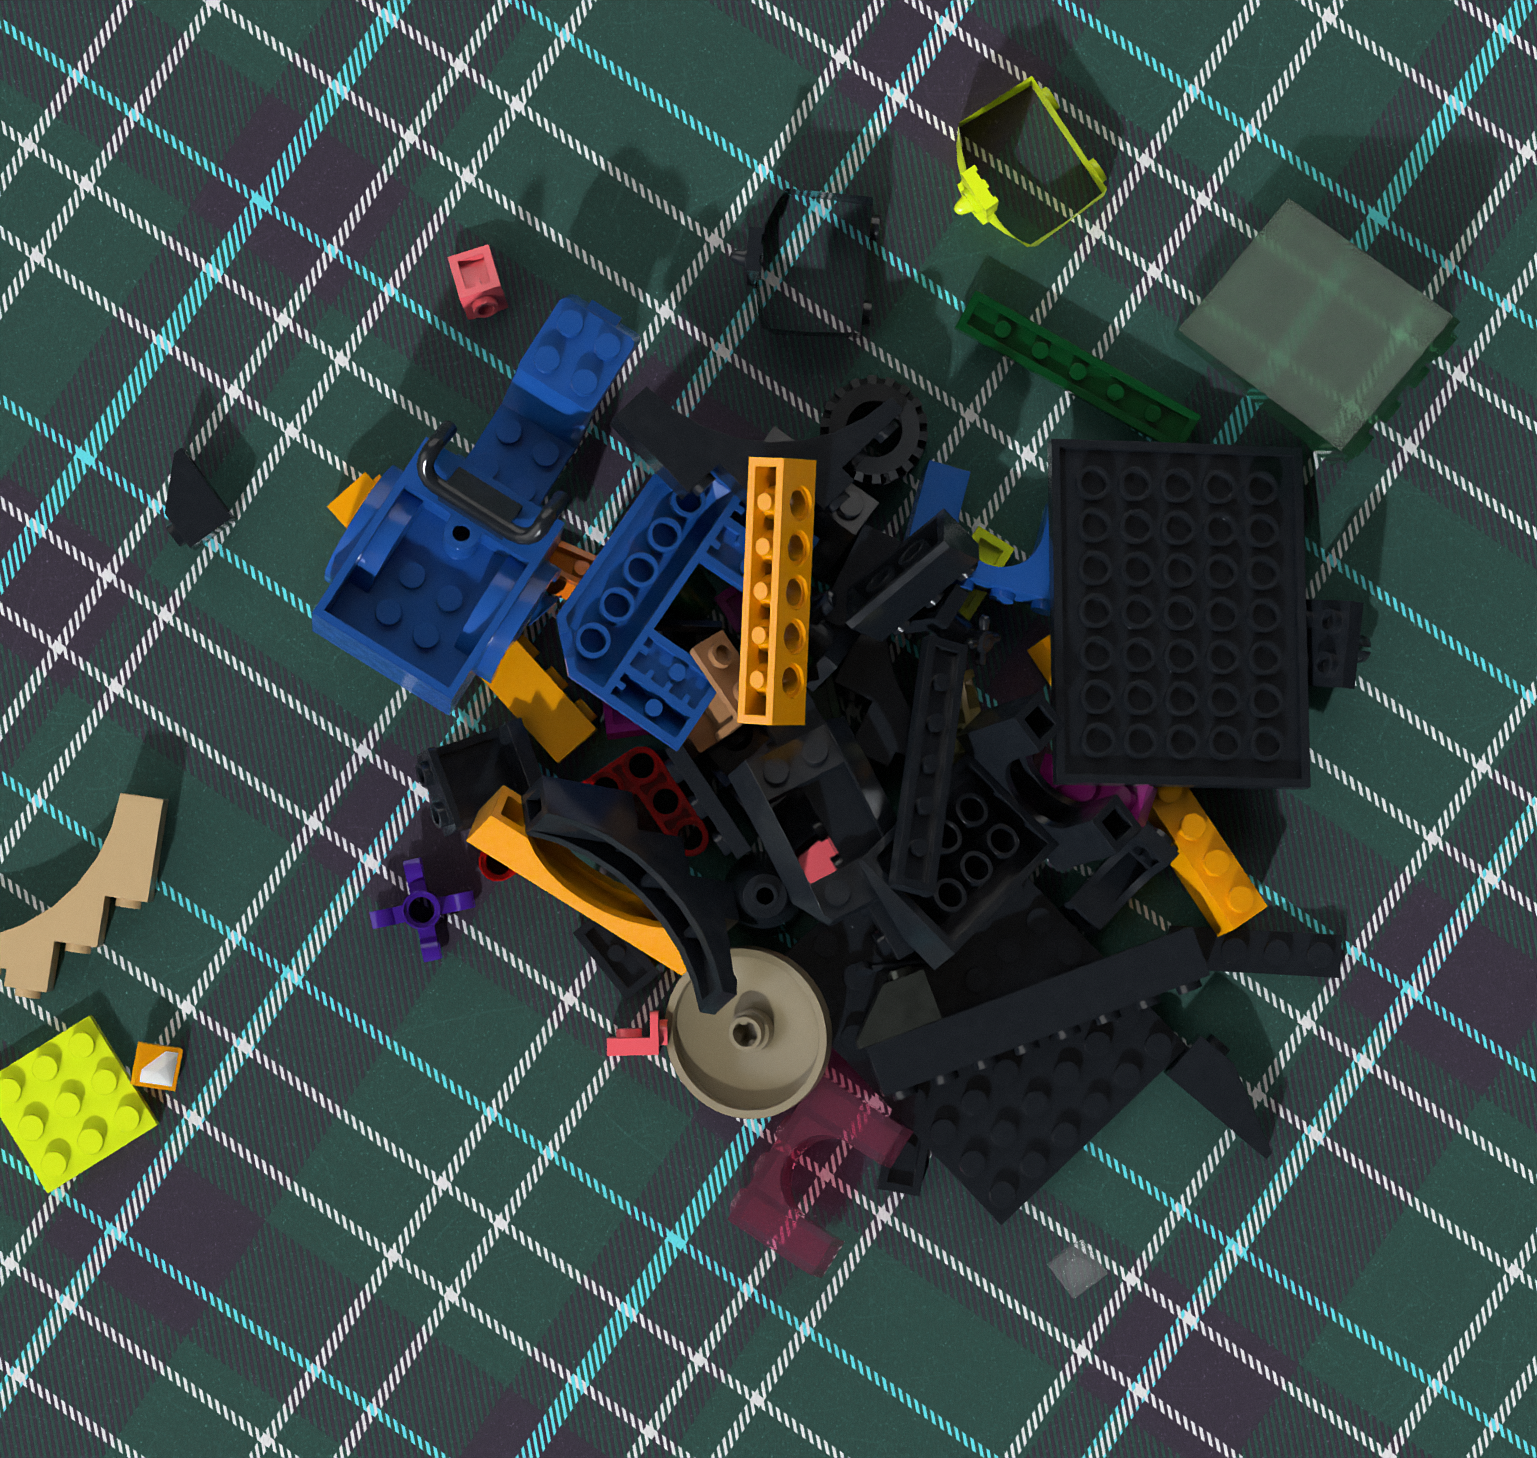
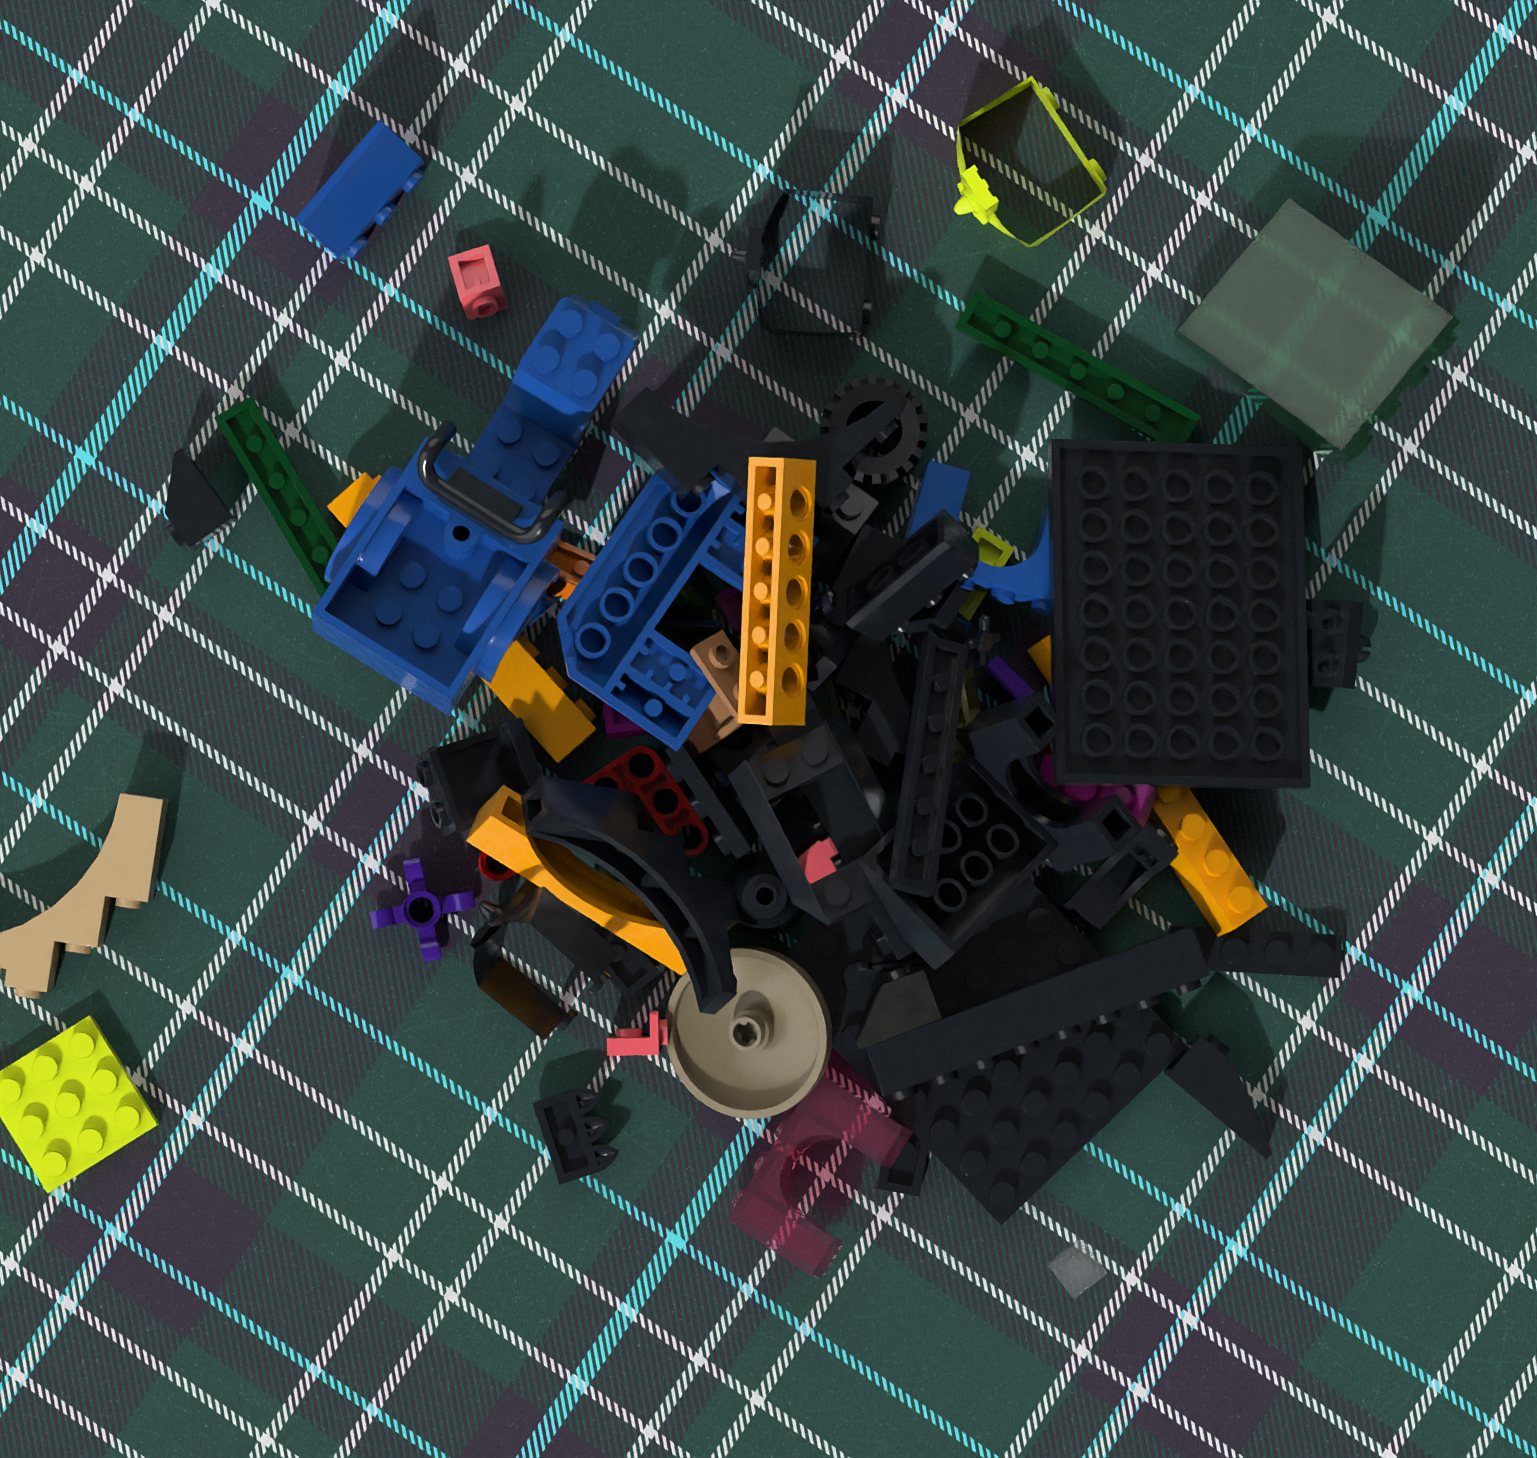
tile [130,1041,183,1091] -> none
none -> dark green plate [214,396,339,598]
none -> blue slope [295,119,426,263]
none -> black piece [470,879,619,1040]
none -> black plate [532,1088,619,1185]
none -> dark purple tile [984,655,1035,700]

